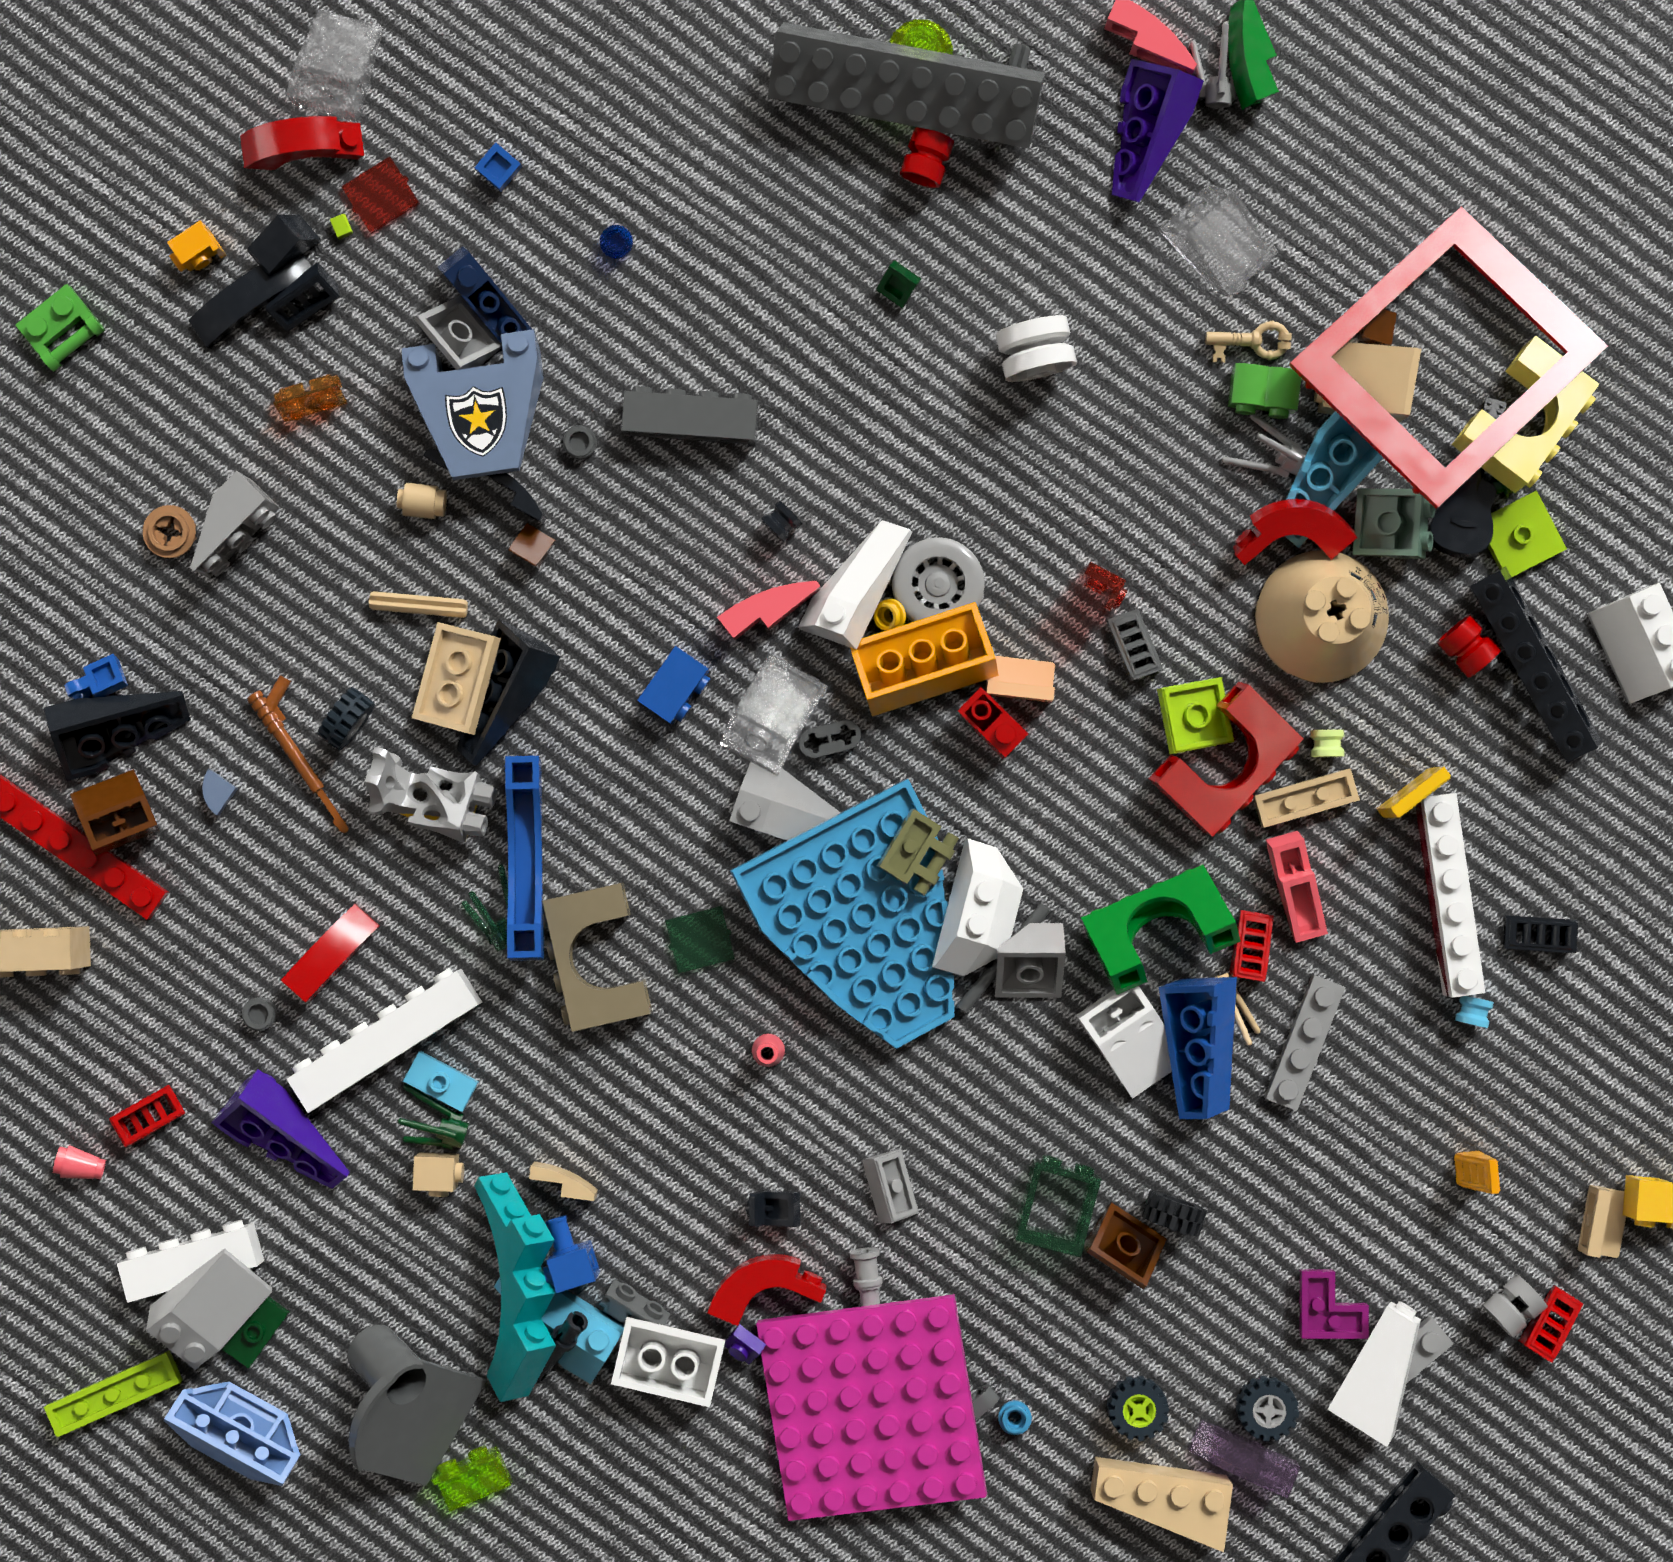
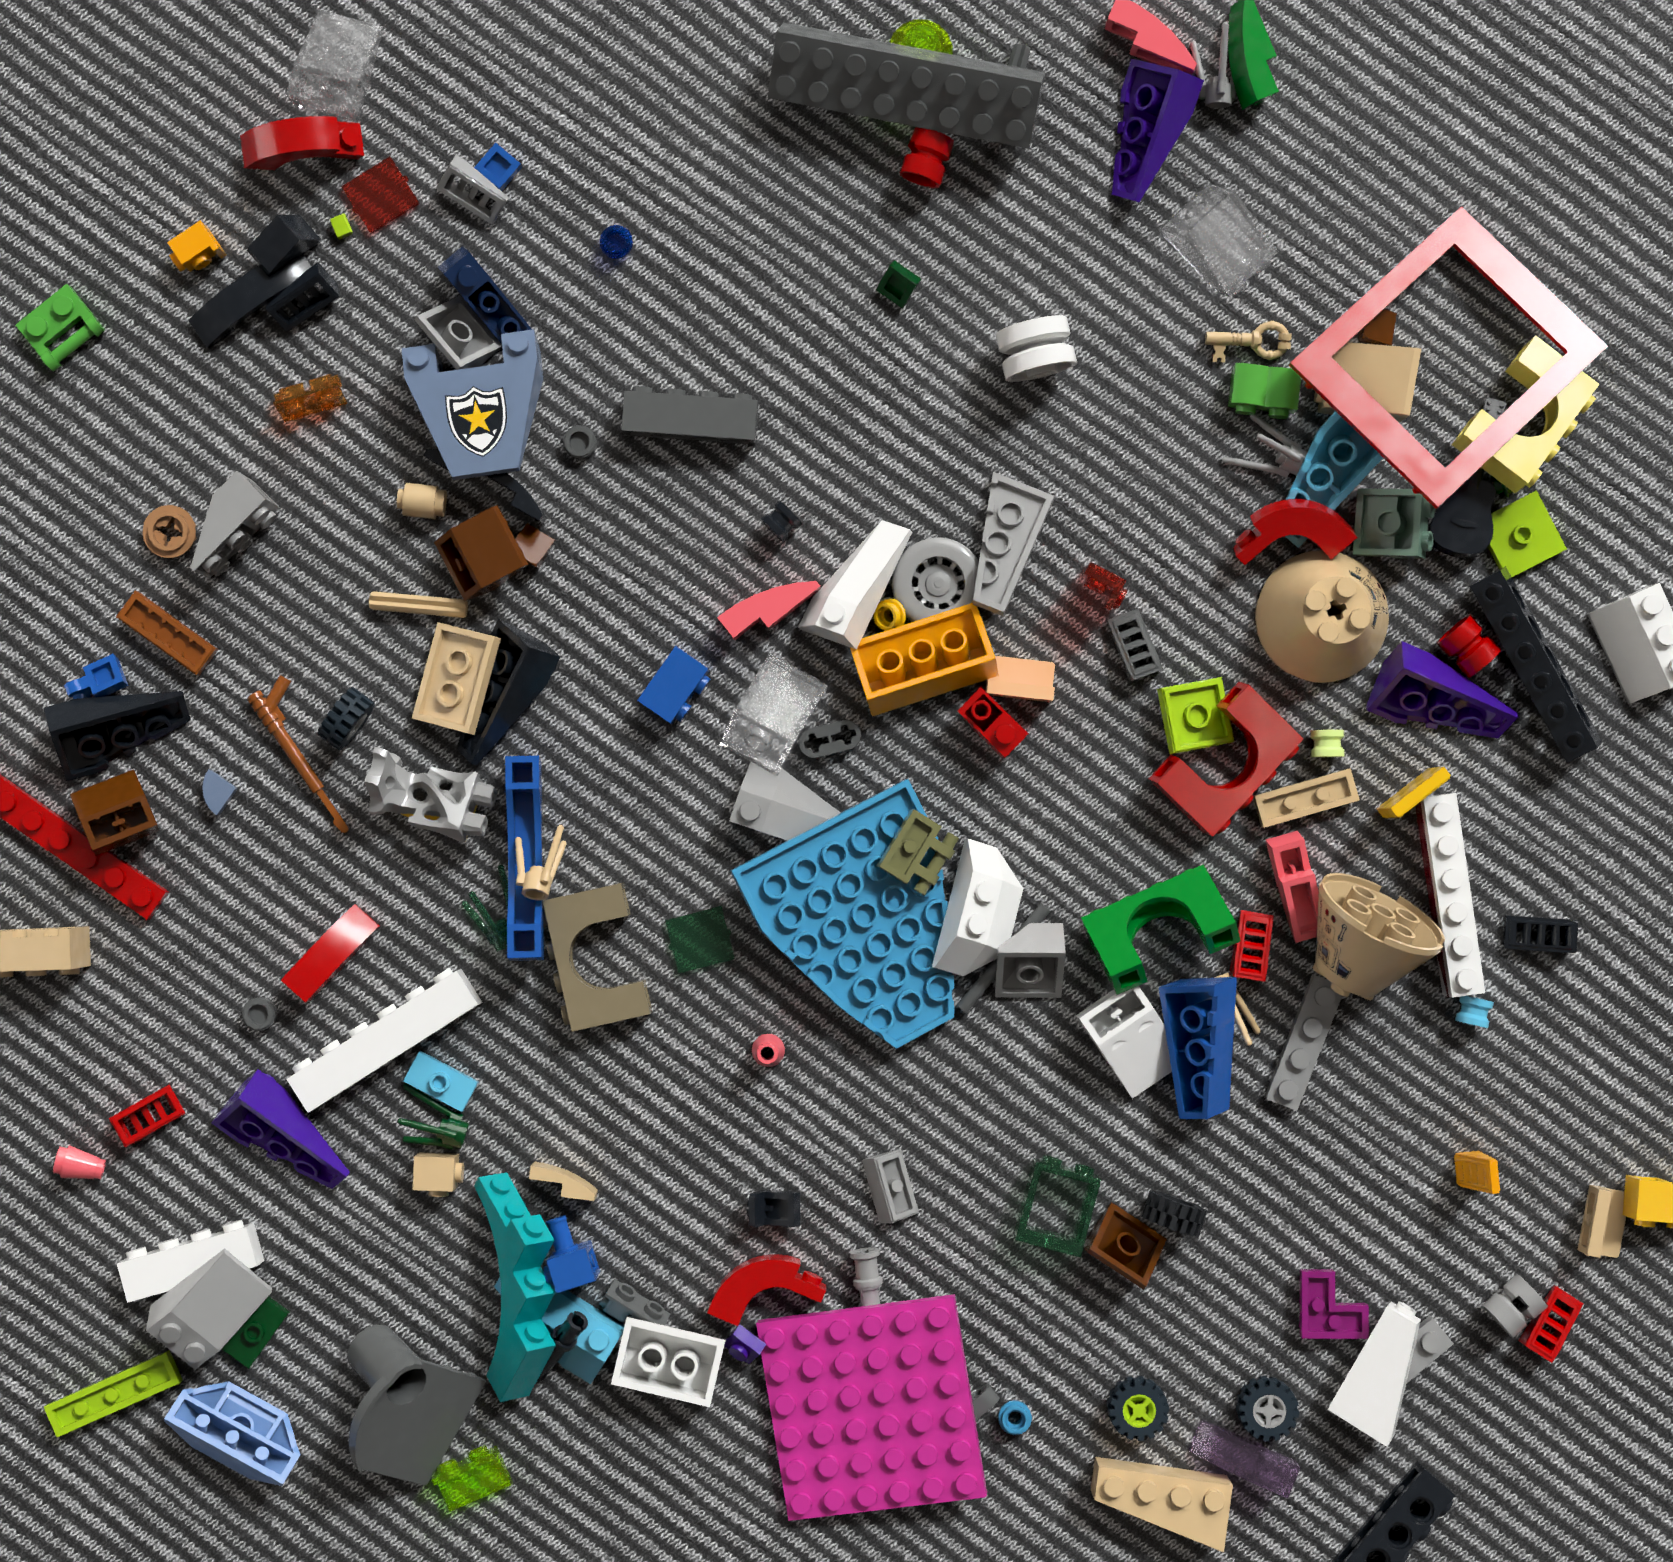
none -> dark orange plate [116,590,219,676]
none -> reddish brown slope [434,505,528,601]
none -> light grey slope [436,155,509,225]
none -> tan plant [515,825,567,900]
none -> light grey wing [973,472,1054,616]
none -> tan cone [1313,873,1445,1000]
none -> dark purple wedge [1366,641,1518,738]

